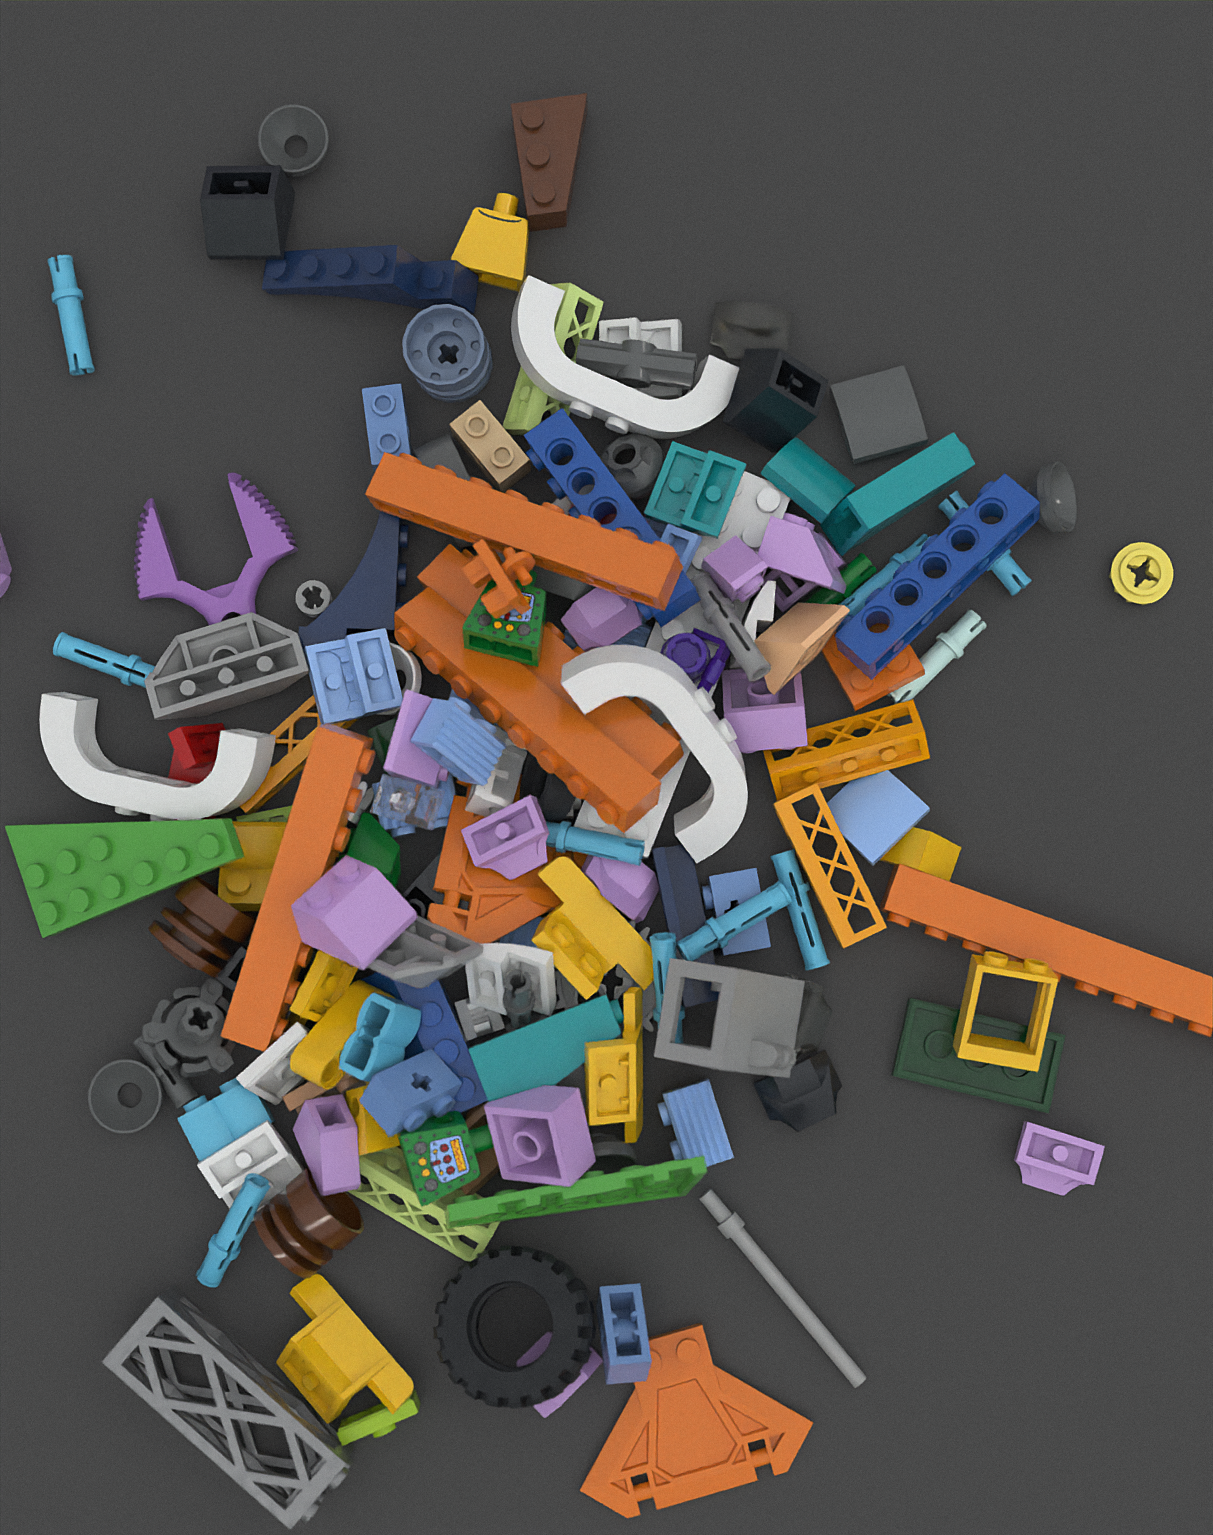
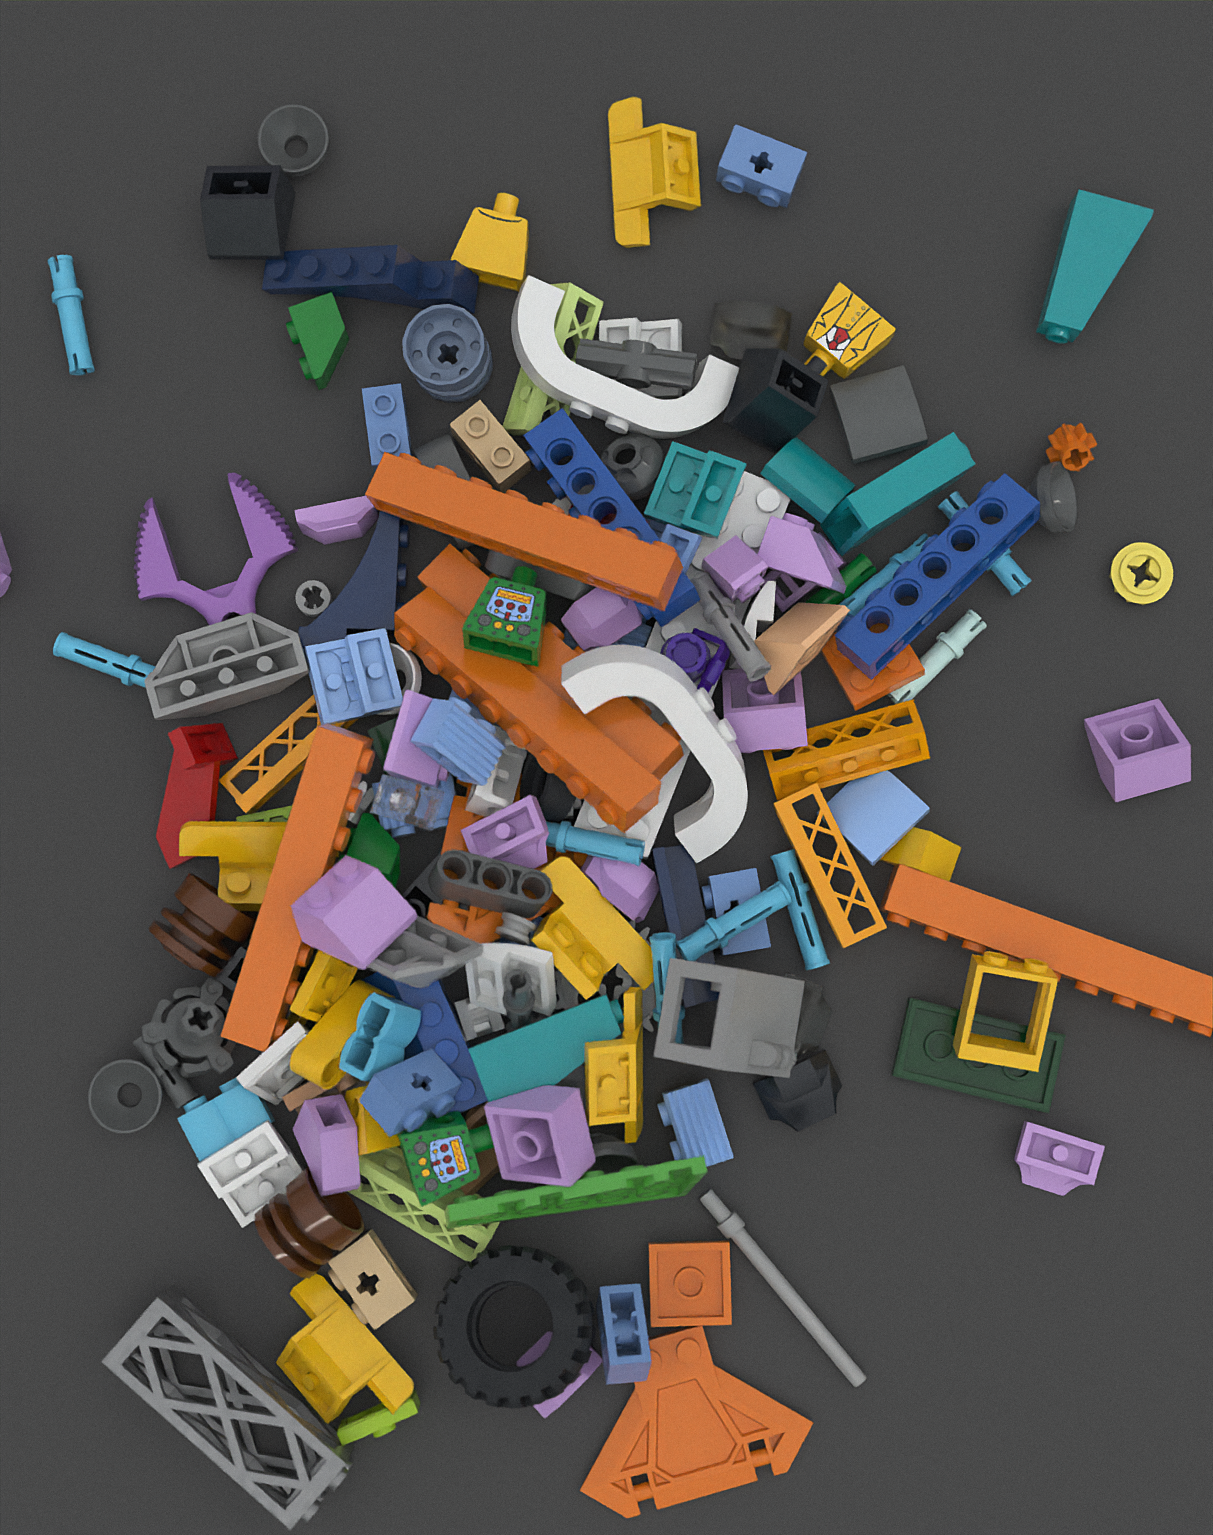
bright green wing [5,818,244,938] -> none
white arch [39,692,276,821] -> none
medium azure pin [196,1173,270,1287] -> none
orange hips [462,538,535,619] -> none
reddish brown wedge [511,93,587,232] -> none
none -> green slope [286,292,350,390]
none -> lavender slope [294,496,379,545]
none -> tan brick [328,1229,418,1330]
none -> dark grey beam [428,850,553,918]
none -> light grey bush [495,912,537,946]
none -> yellow plate [608,97,701,248]
none -> orange plate [648,1240,732,1327]
none -> medium blue brick [716,124,807,208]
none -> yellow torso [803,282,896,379]
none -> teal slope [1036,189,1154,343]
none -> orange gear [1045,423,1097,472]
none -> lavender slope [1084,698,1191,802]

